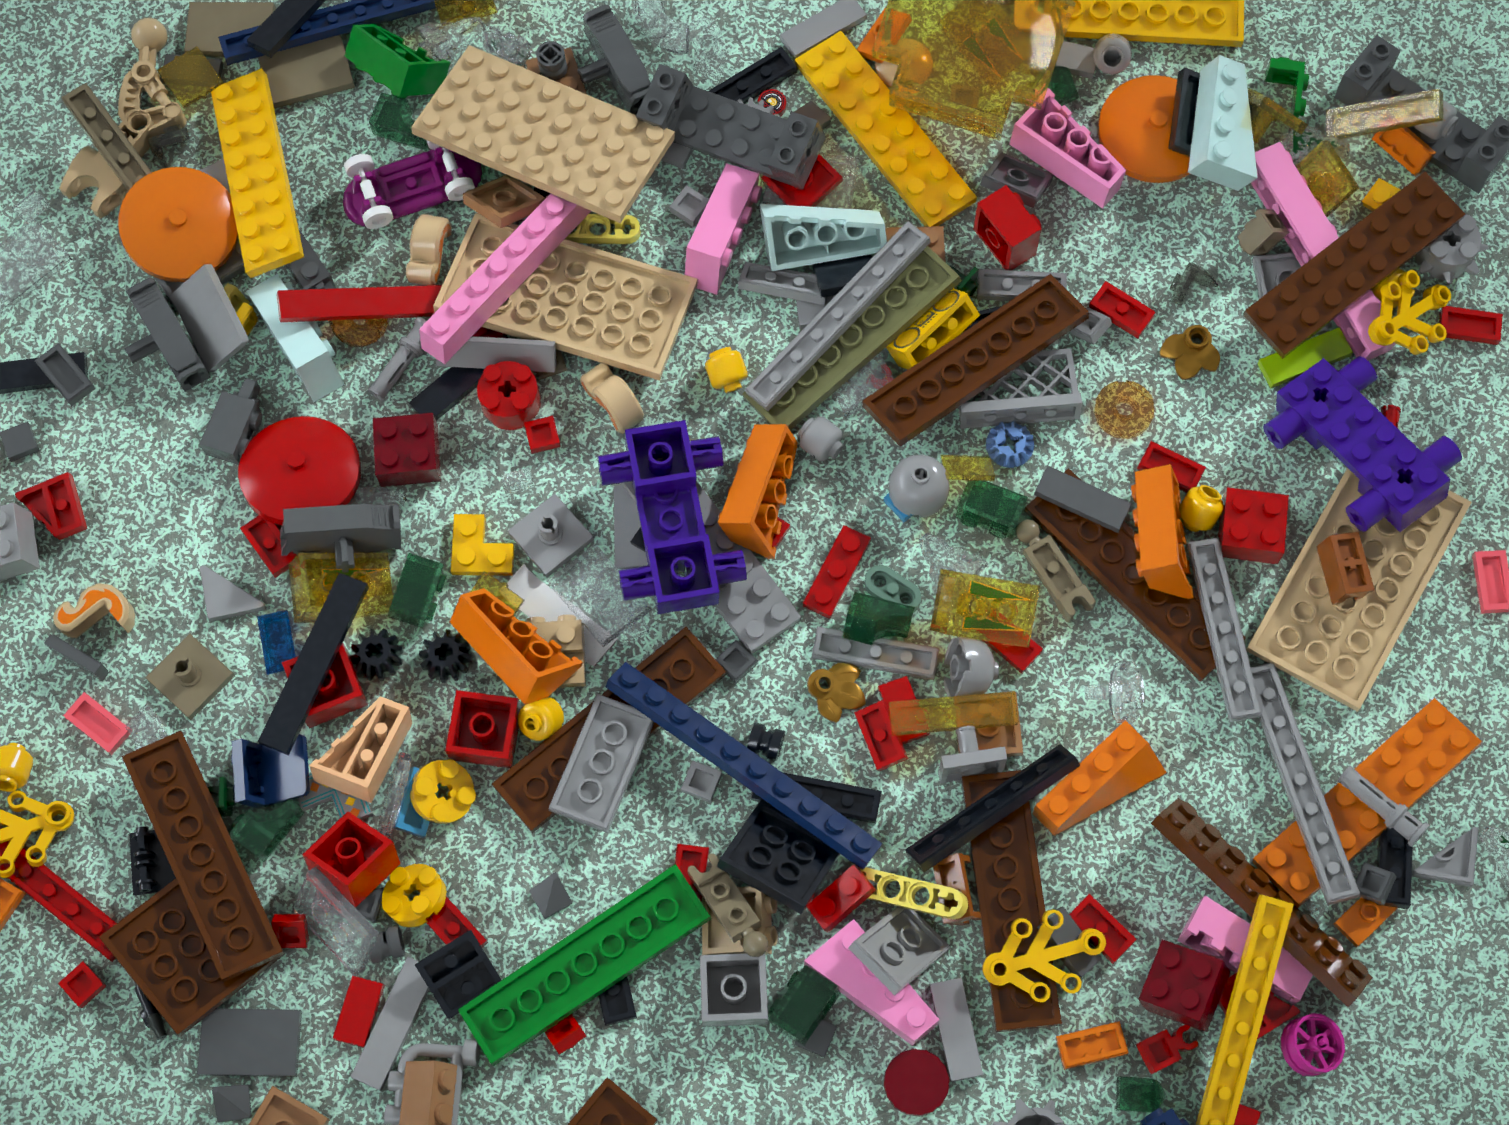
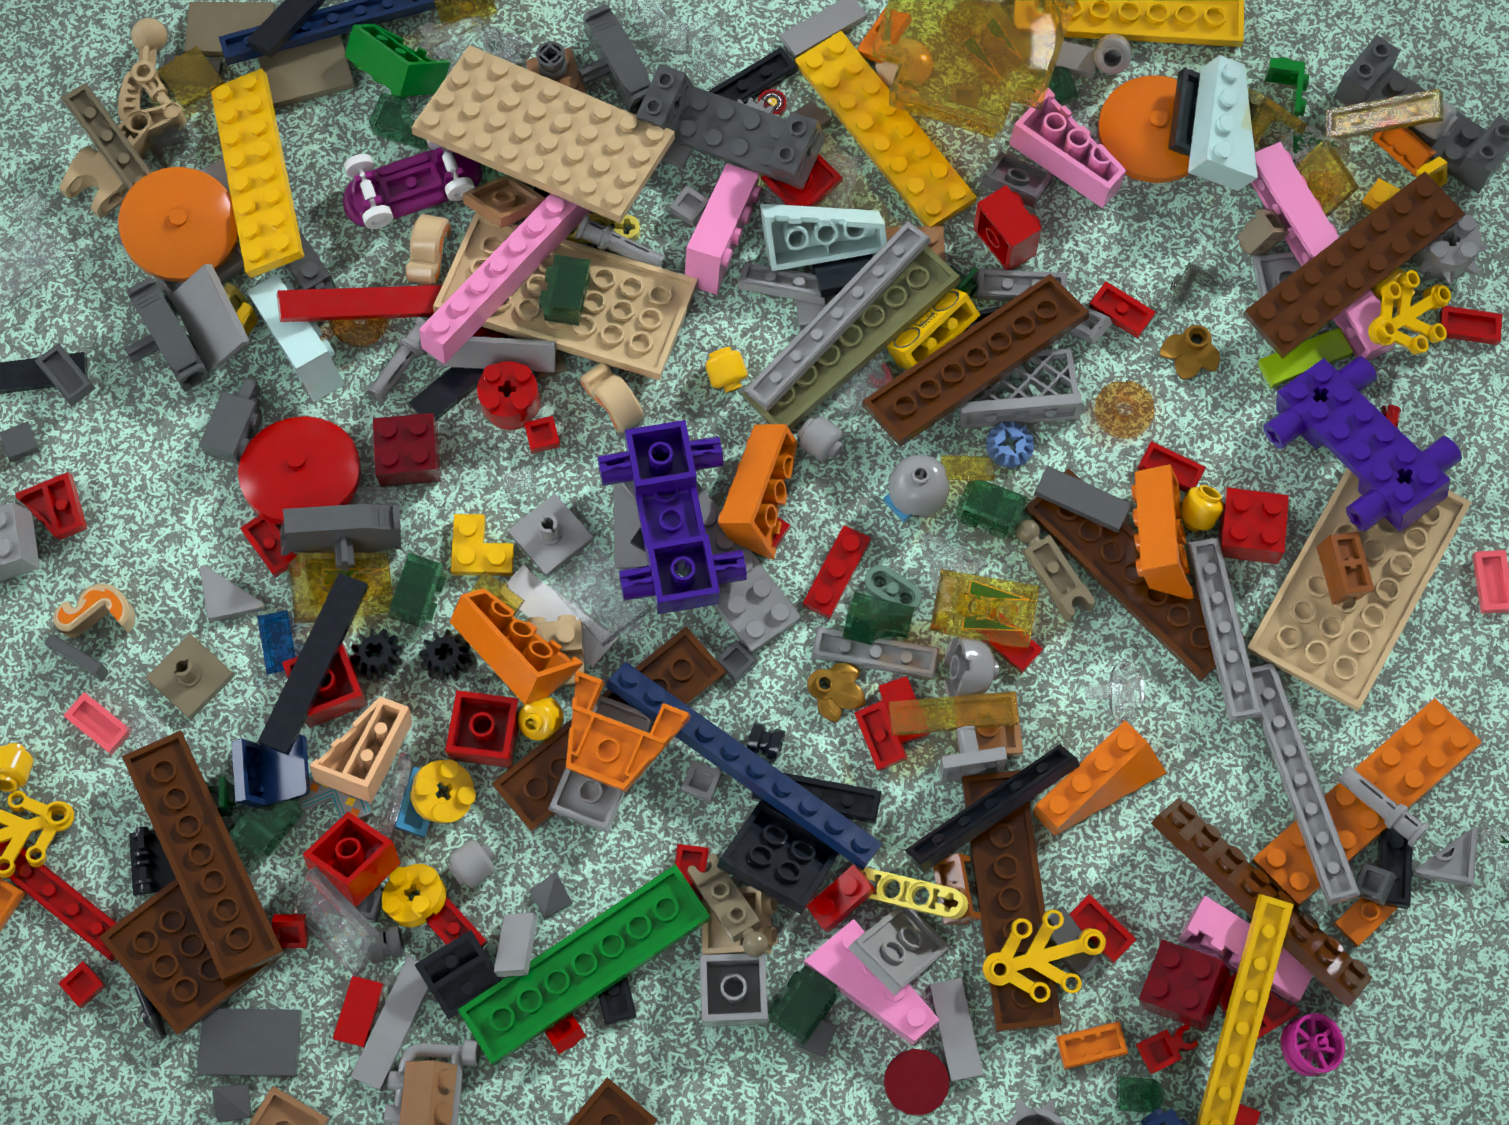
none -> light grey head [447,840,497,888]
none -> light grey tile [494,913,538,977]
none -> clear green brick [539,254,591,326]
none -> orange wing [566,670,691,793]
none -> light grey pin [574,214,664,267]
none -> yellow plate [1416,156,1447,187]

